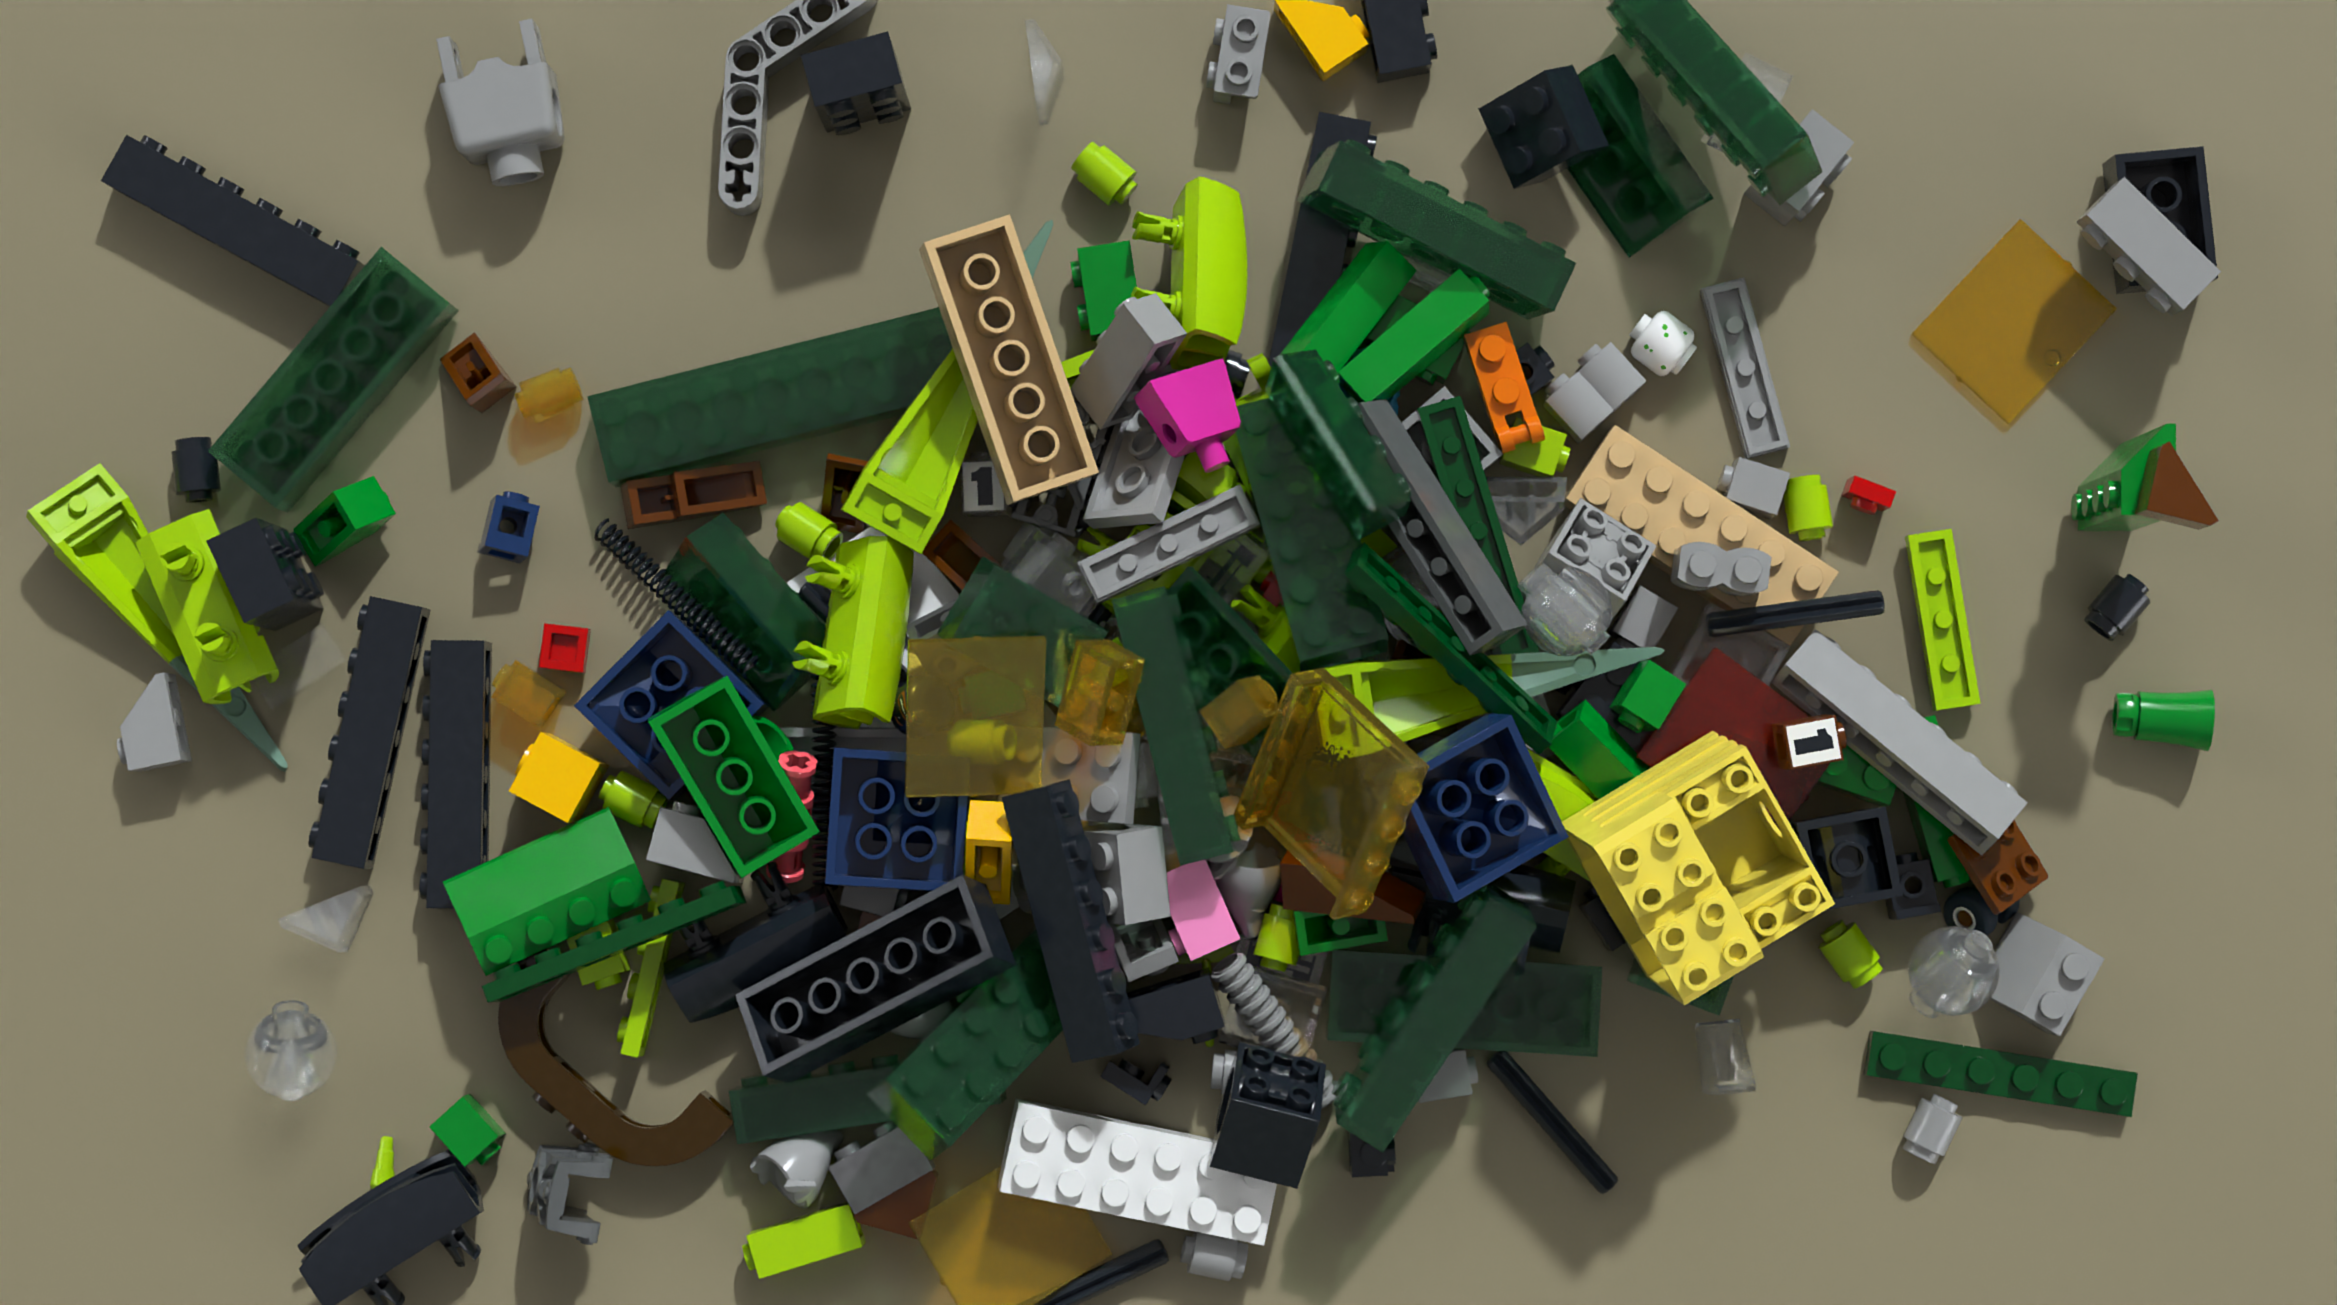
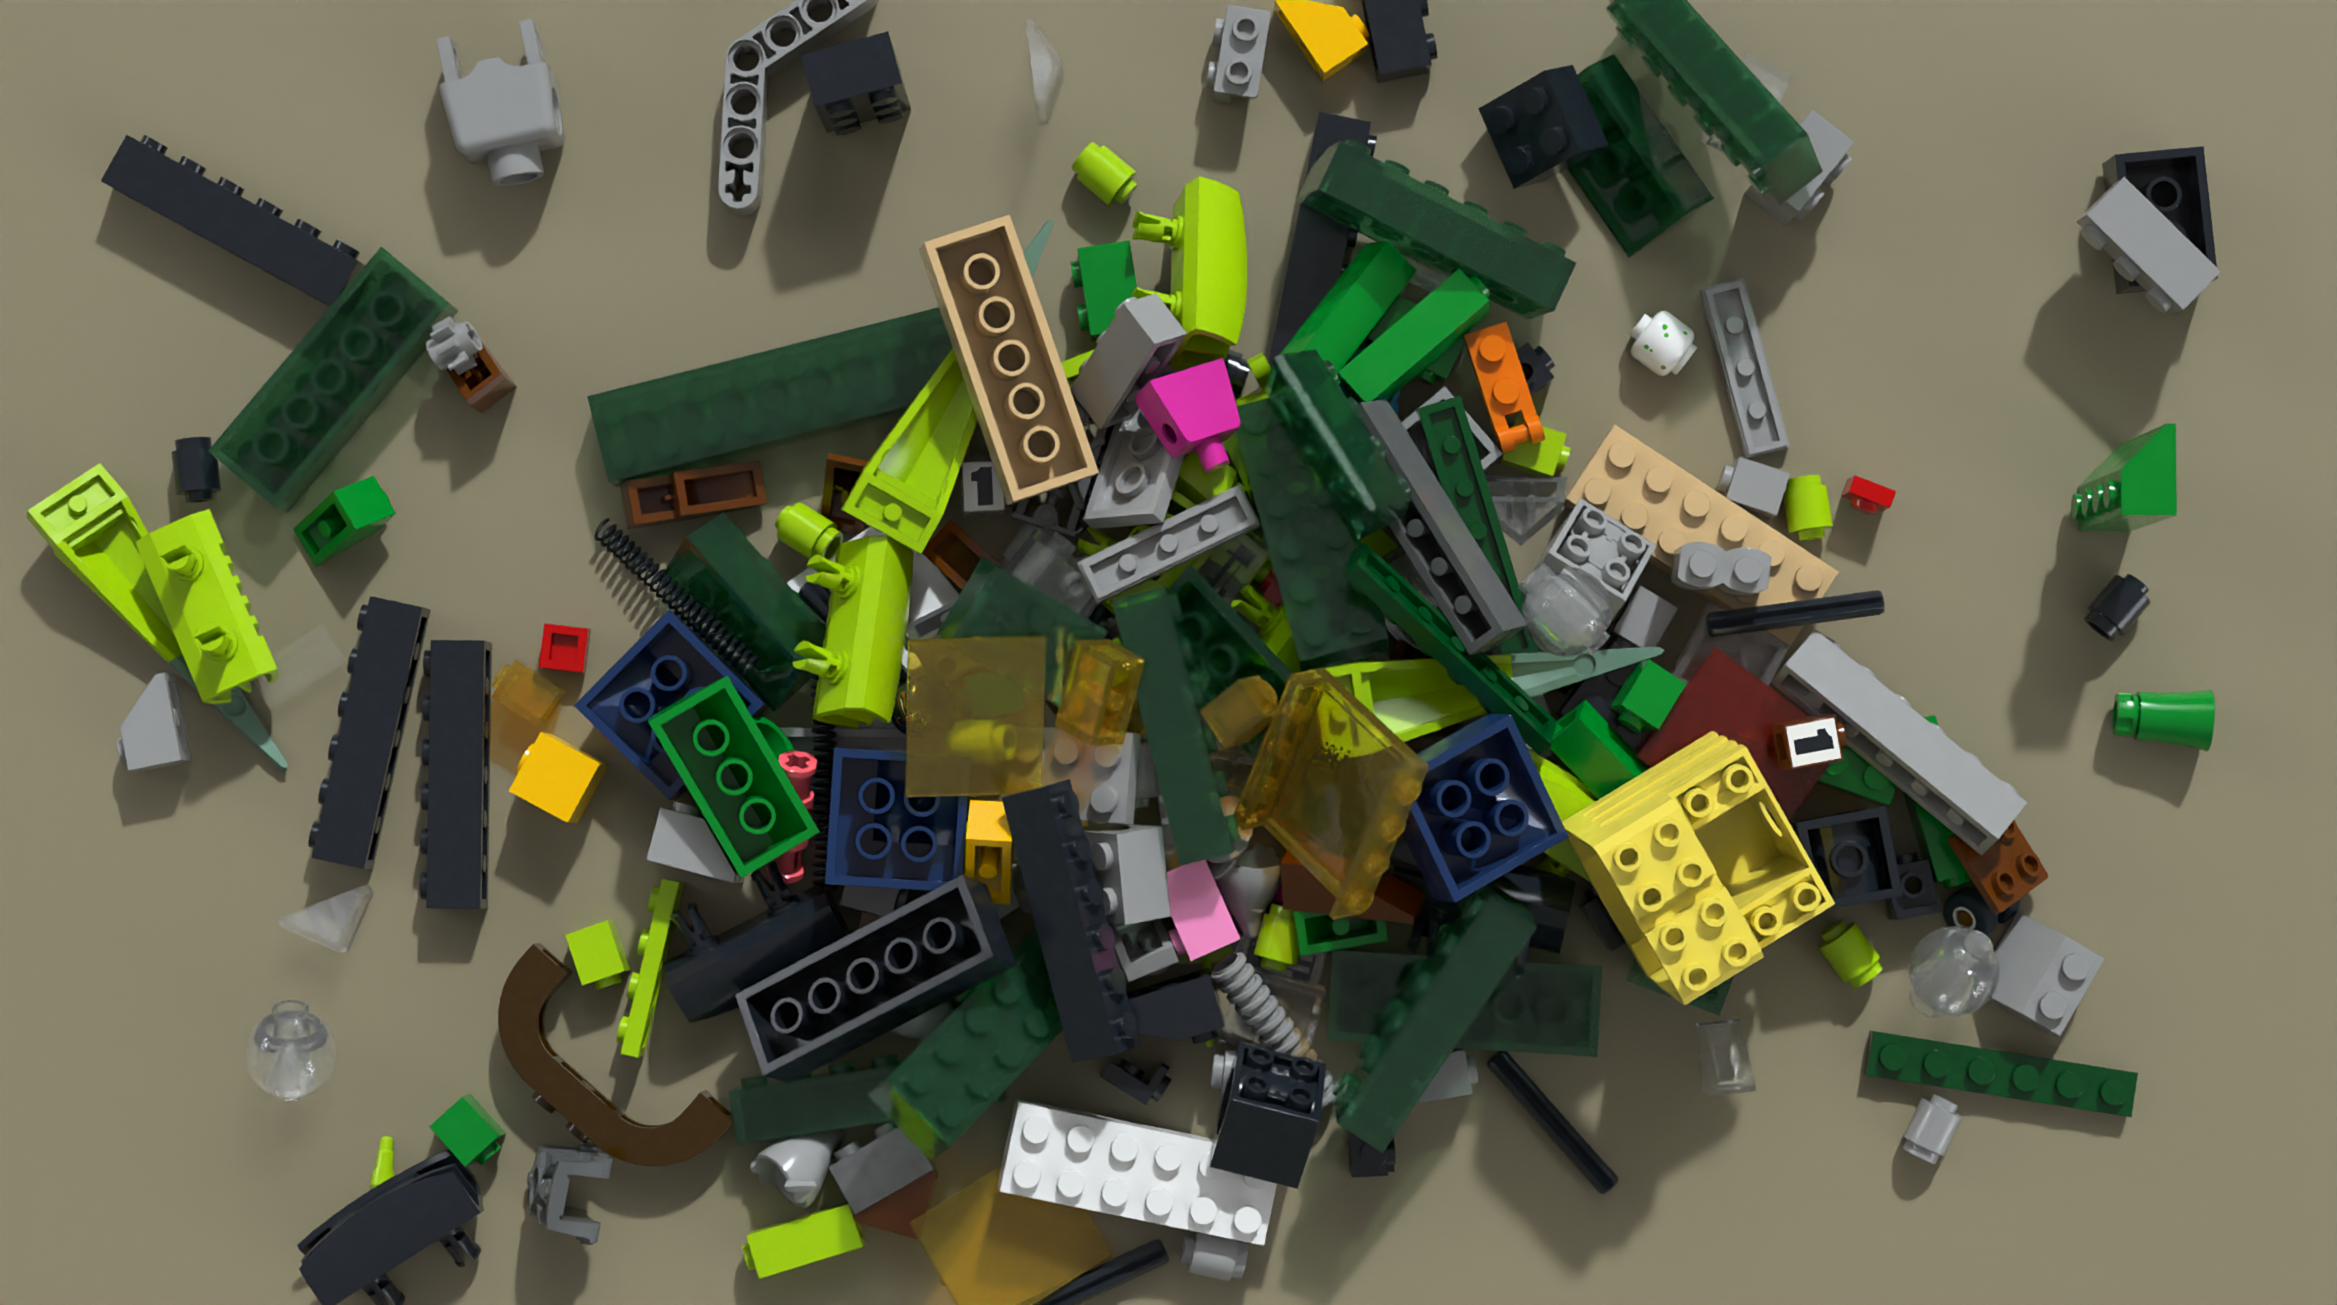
black brick [206,518,324,631] -> none
green slope [443,807,652,976] -> none
dark blue brick [477,491,540,564] -> none
dark green plate [482,881,747,1003] -> none
clear yellow brick [514,367,584,423] -> none
lime brick [598,770,668,829] -> none
light grey brick [1542,342,1646,444] -> none
lime plate [1905,529,1981,711] -> none
clear yellow piece [1911,219,2117,424] -> none
reddish brown slope [2135,441,2219,530] -> none
none -> light grey gear [426,316,483,375]

